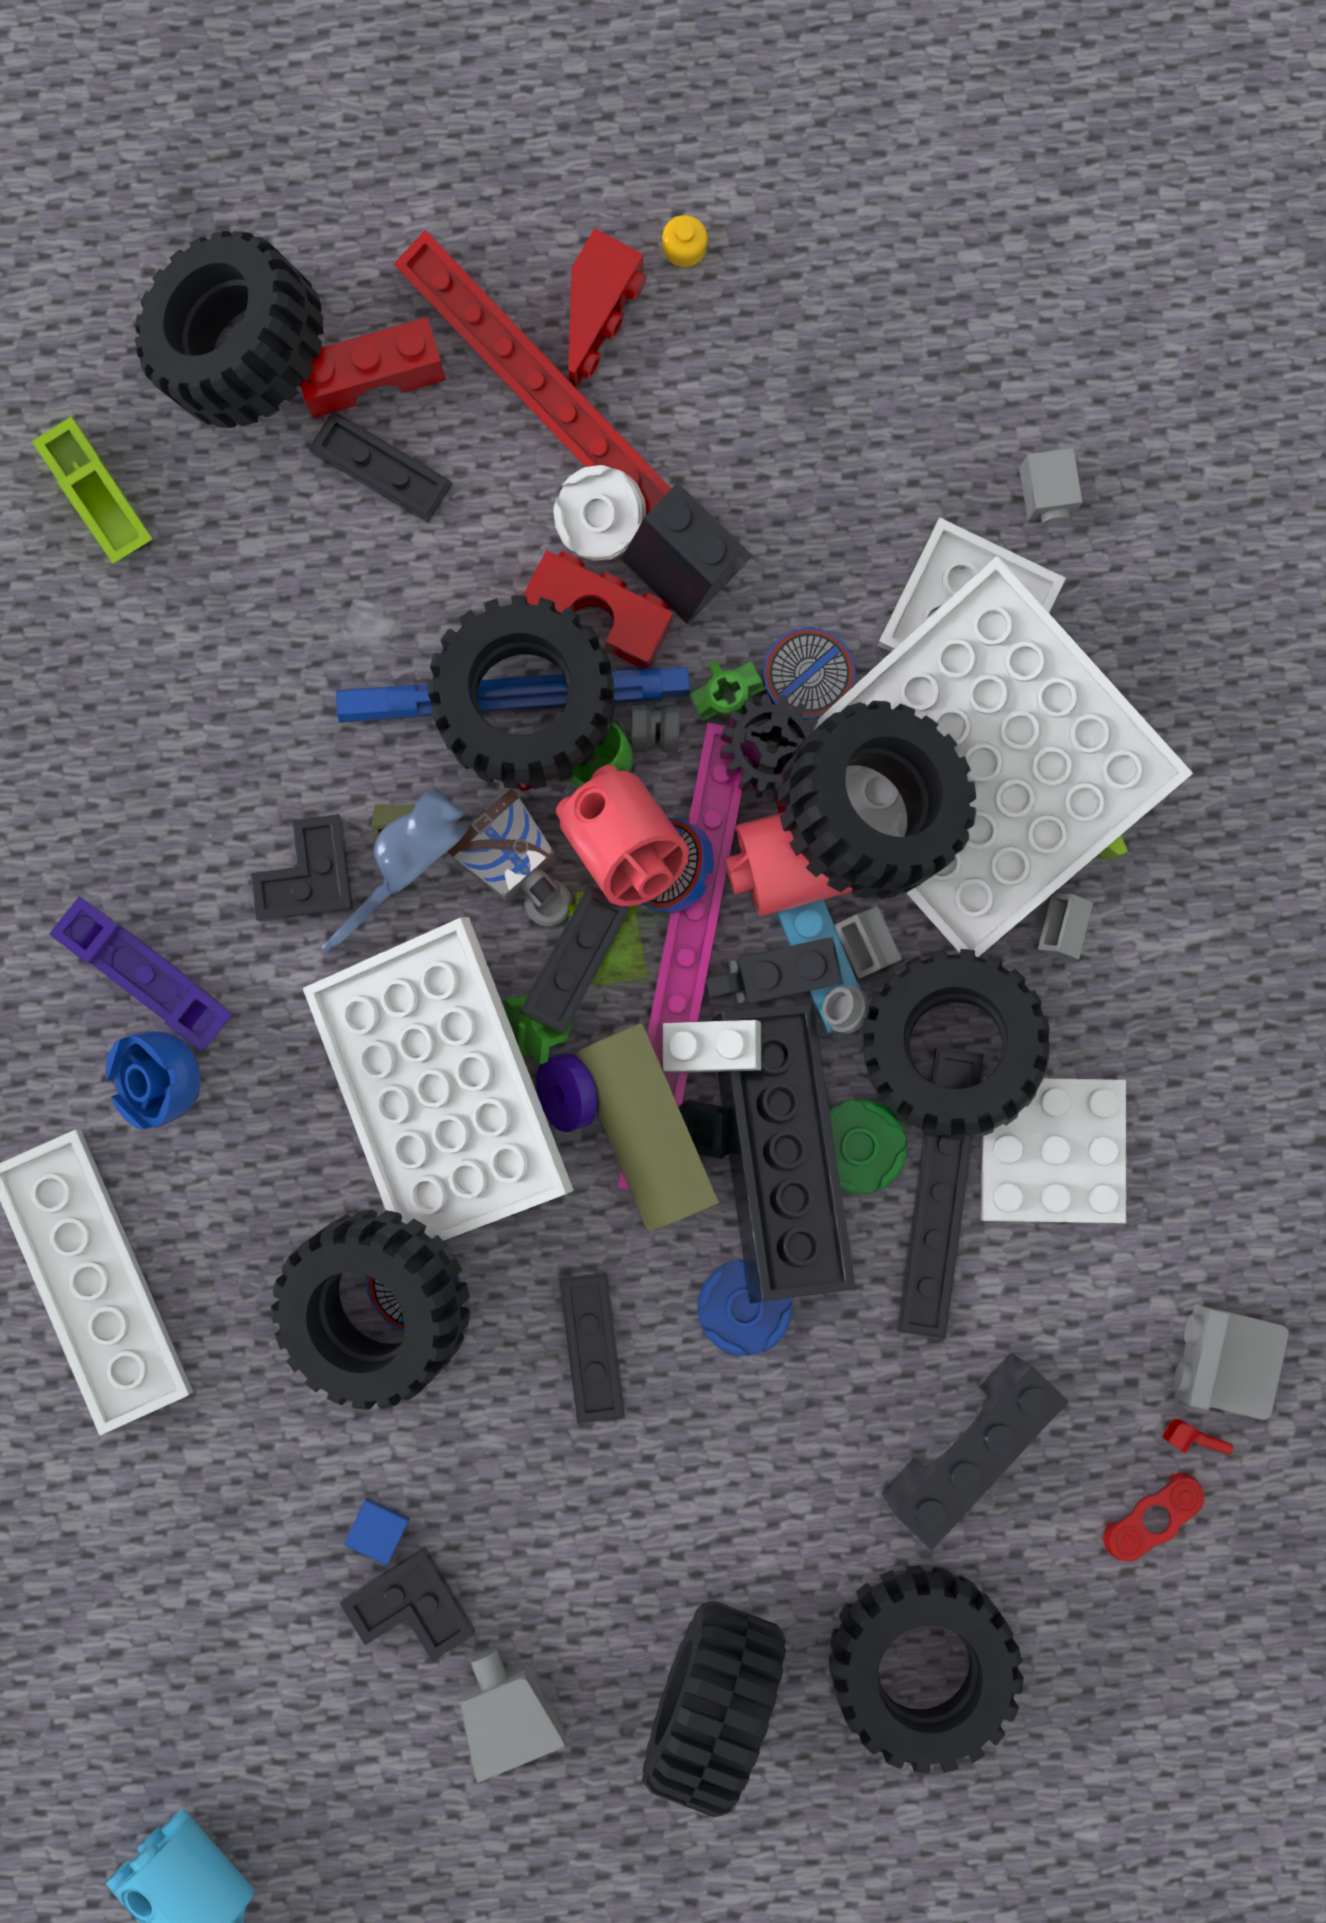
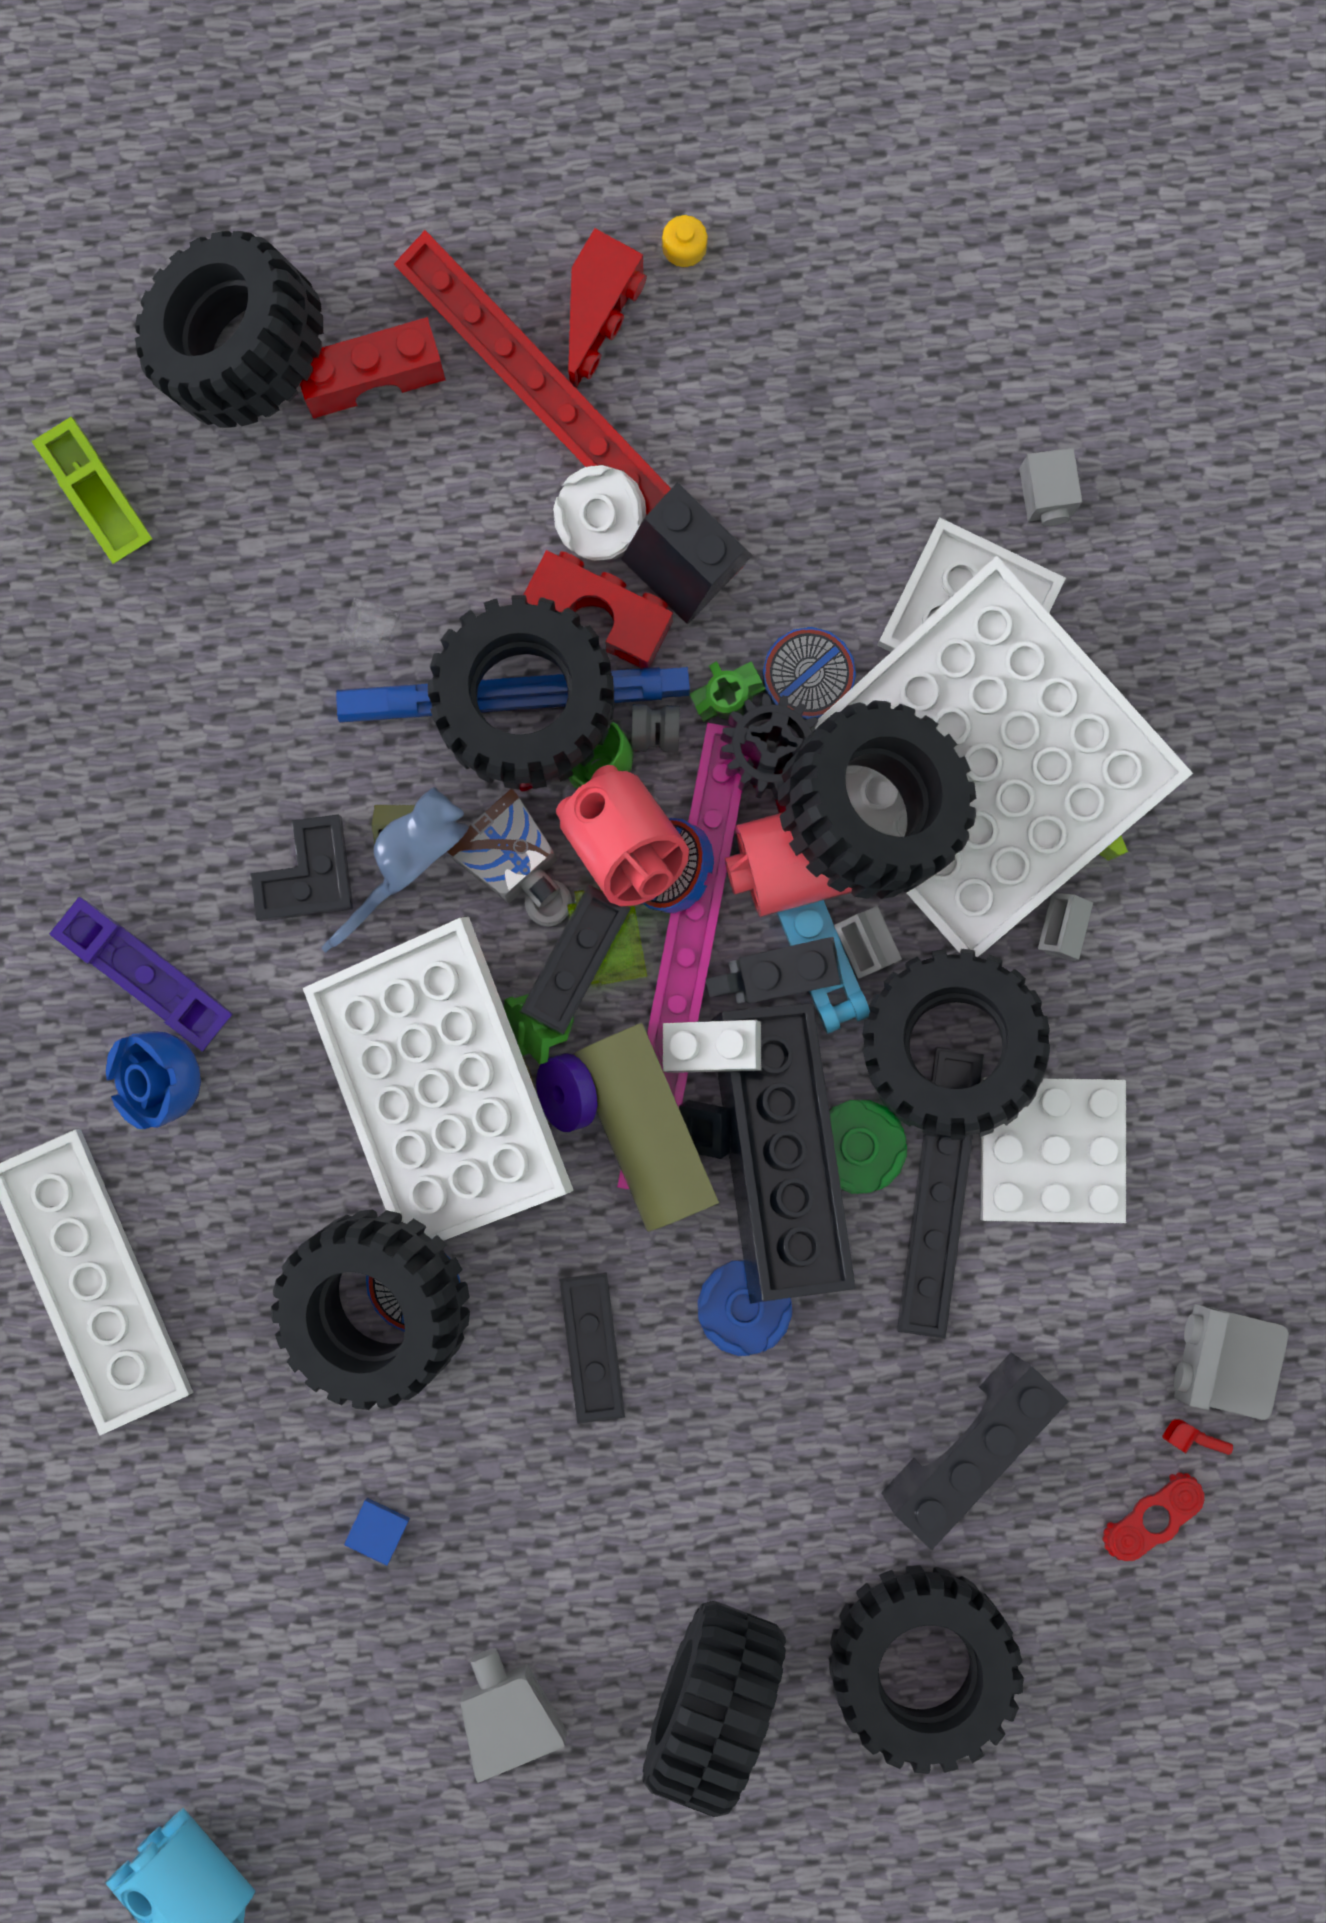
black tile [309,410,452,523] -> none
black plate [340,1547,475,1661] -> none
light grey plate [822,986,869,1034] -> none

